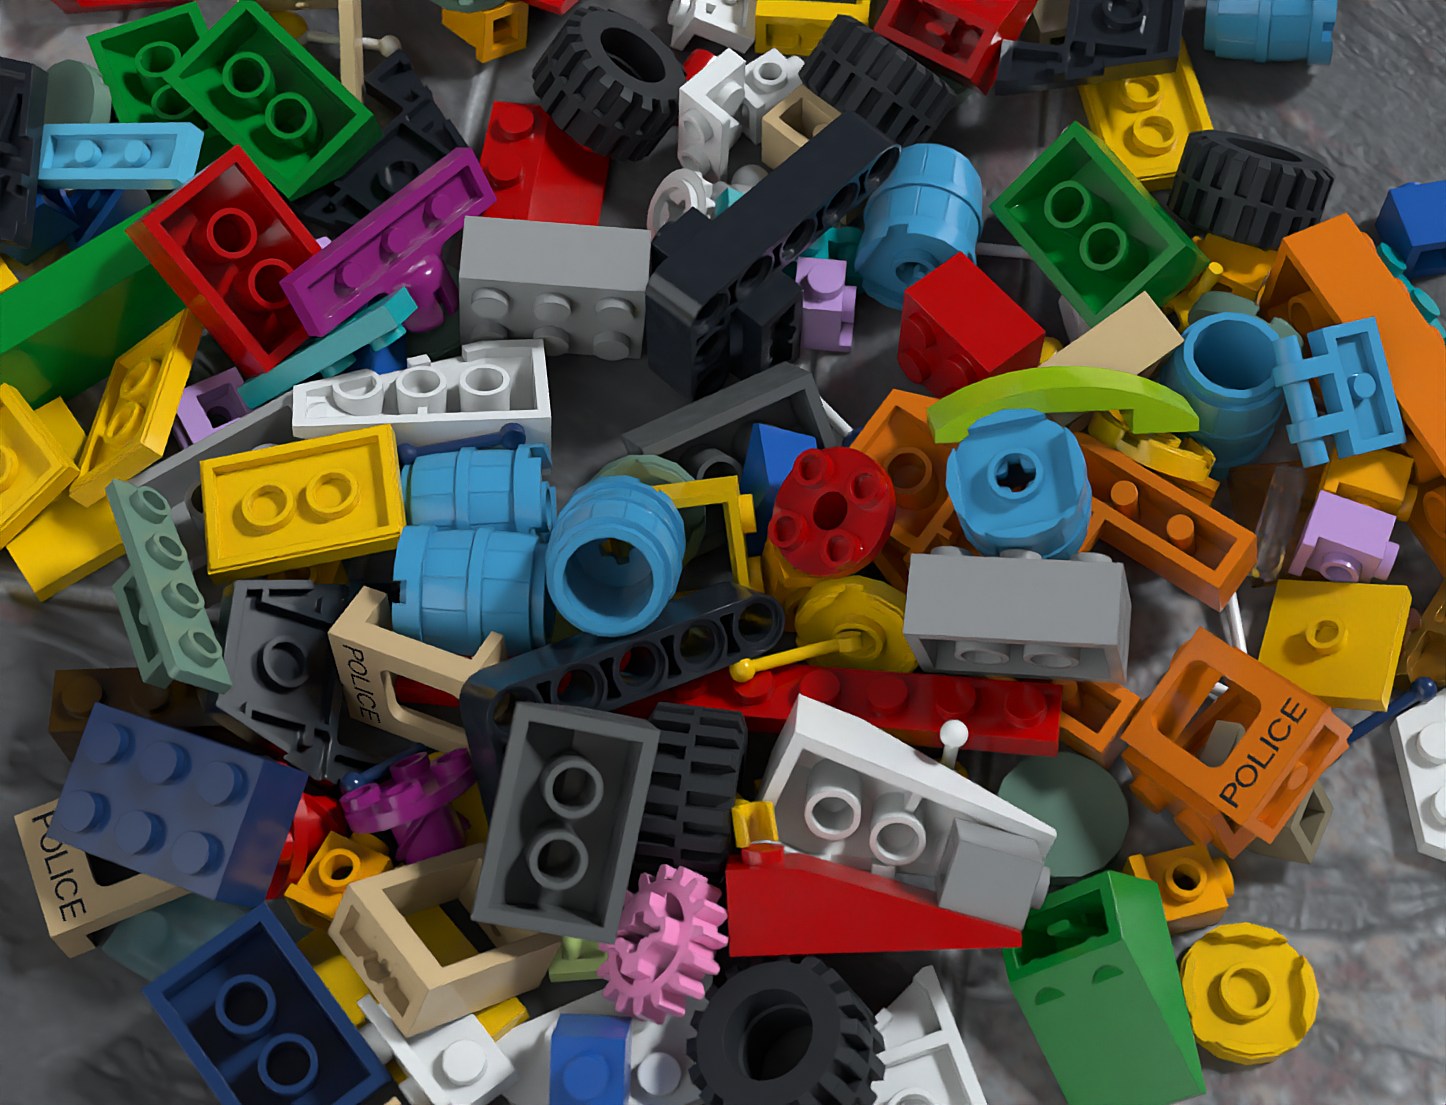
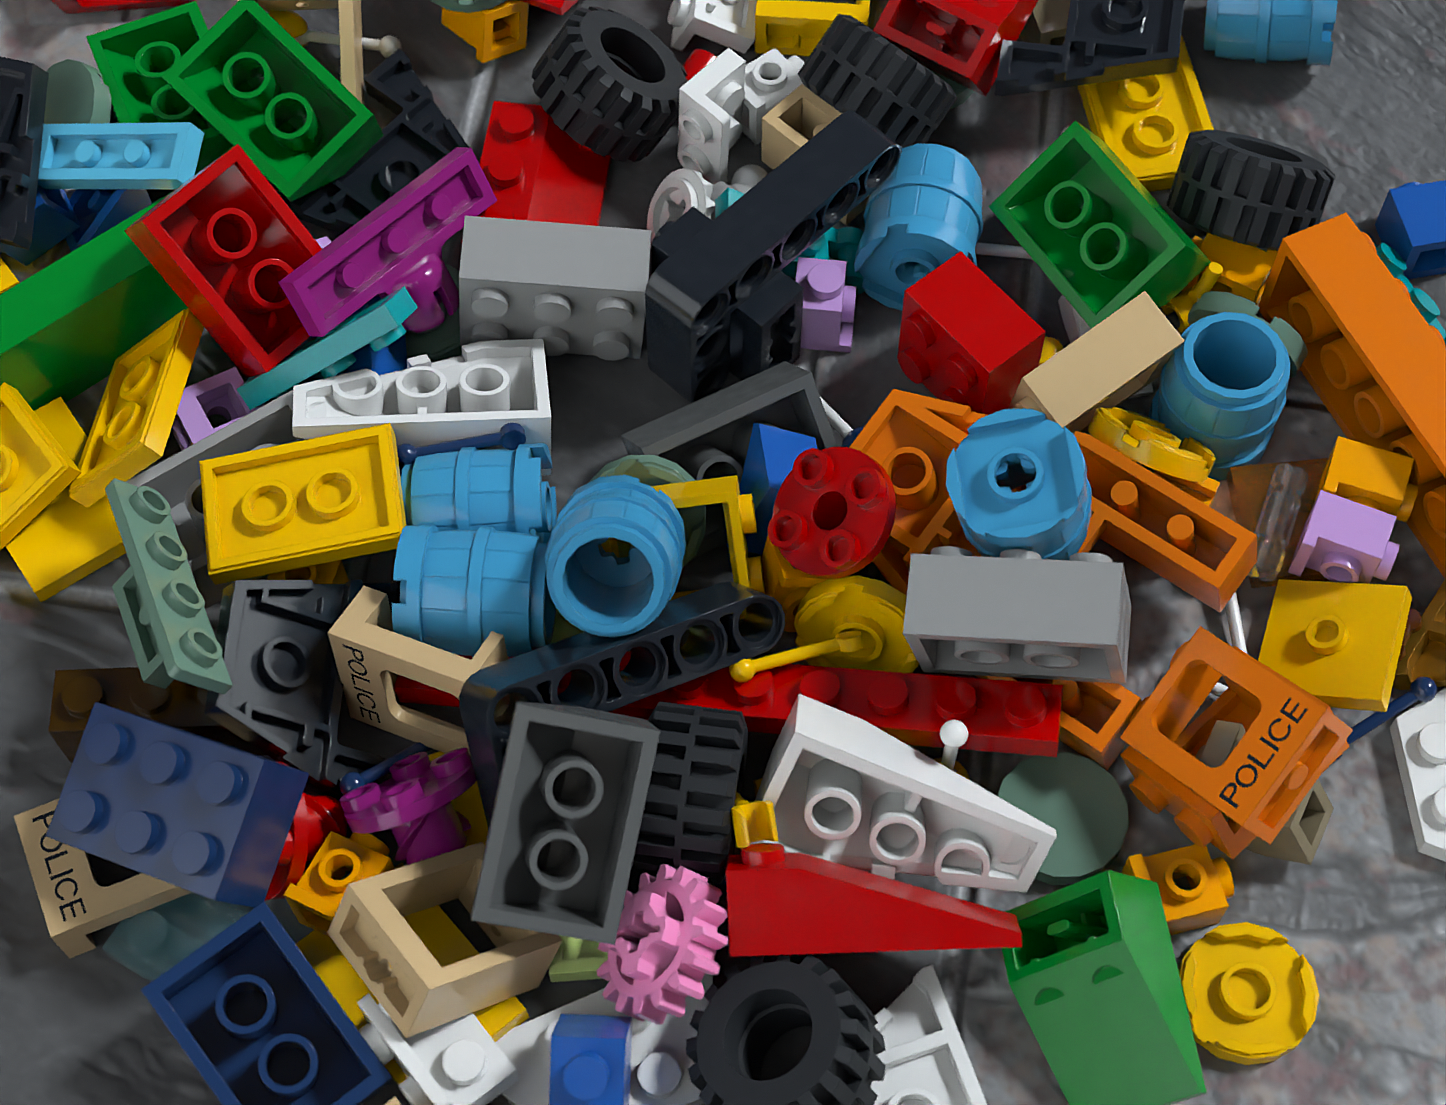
lime slope [927,366,1199,443] -> none
light grey brick [934,817,1050,930] -> none
dark azure plate [1271,316,1407,468] -> none

